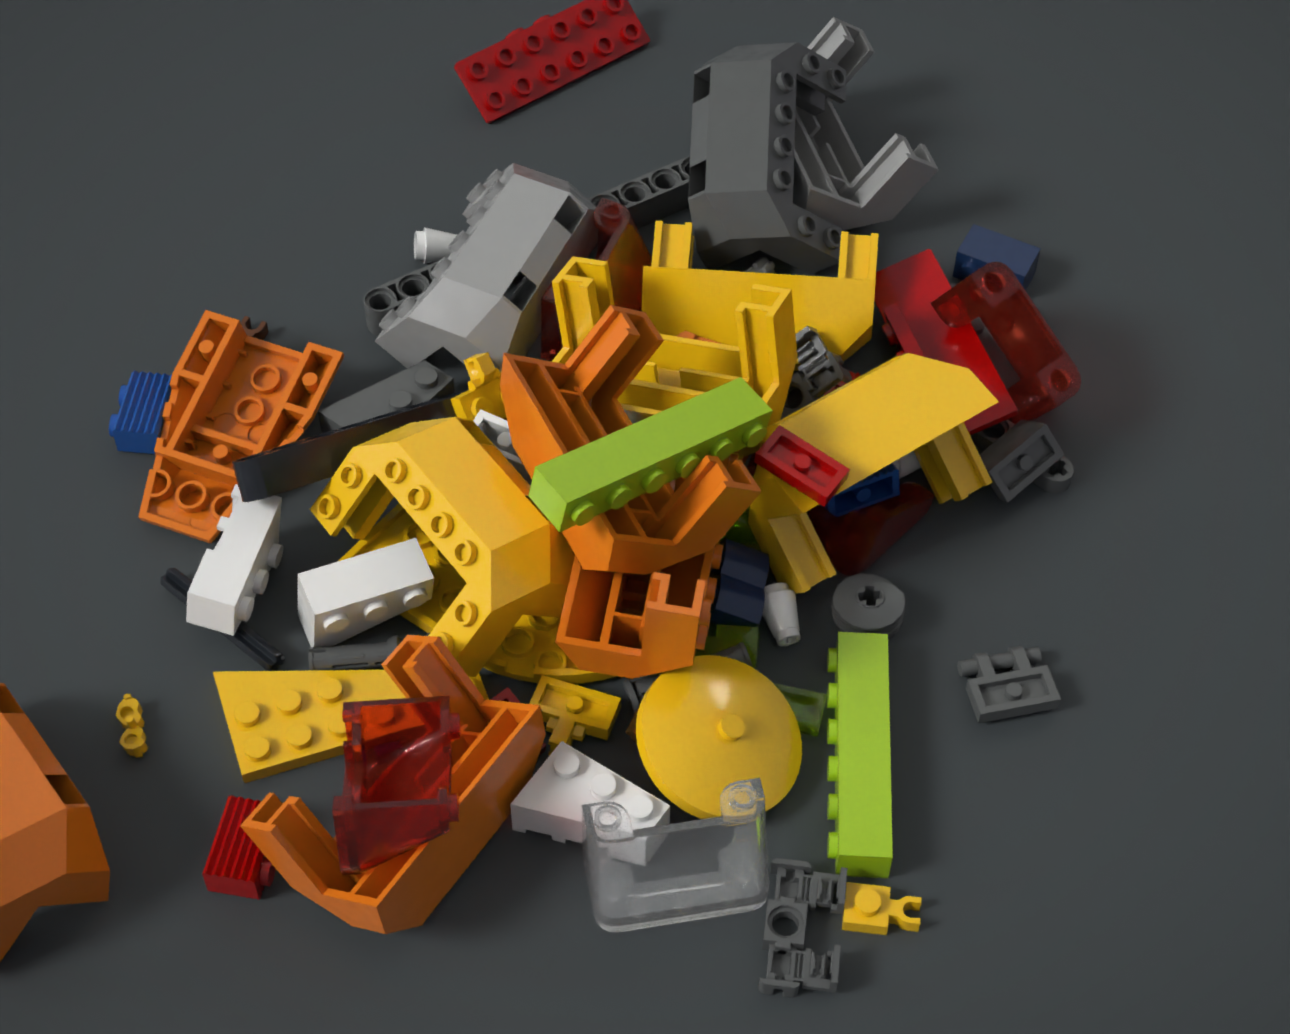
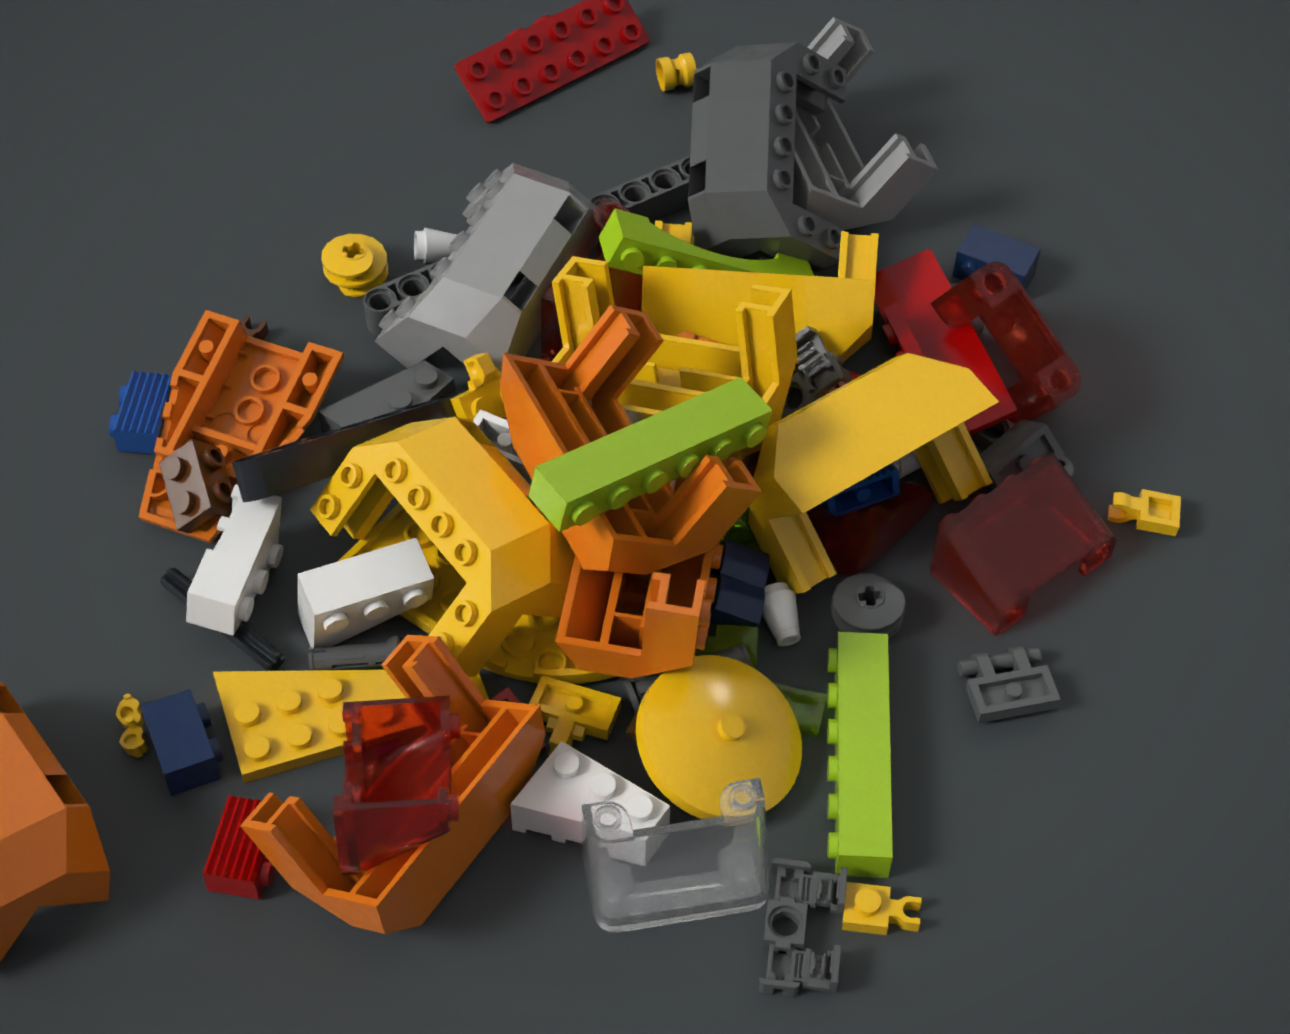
red plate [754,425,850,507] -> none
none -> dark blue brick [141,689,224,796]
none -> reddish brown bracket [159,439,233,533]
none -> yellow piece [321,234,389,298]
none -> lime arch [599,209,814,276]
none -> yellow wheel [656,52,697,92]
none -> clear red windscreen [930,454,1117,636]
none -> yellow plate [1107,489,1181,537]

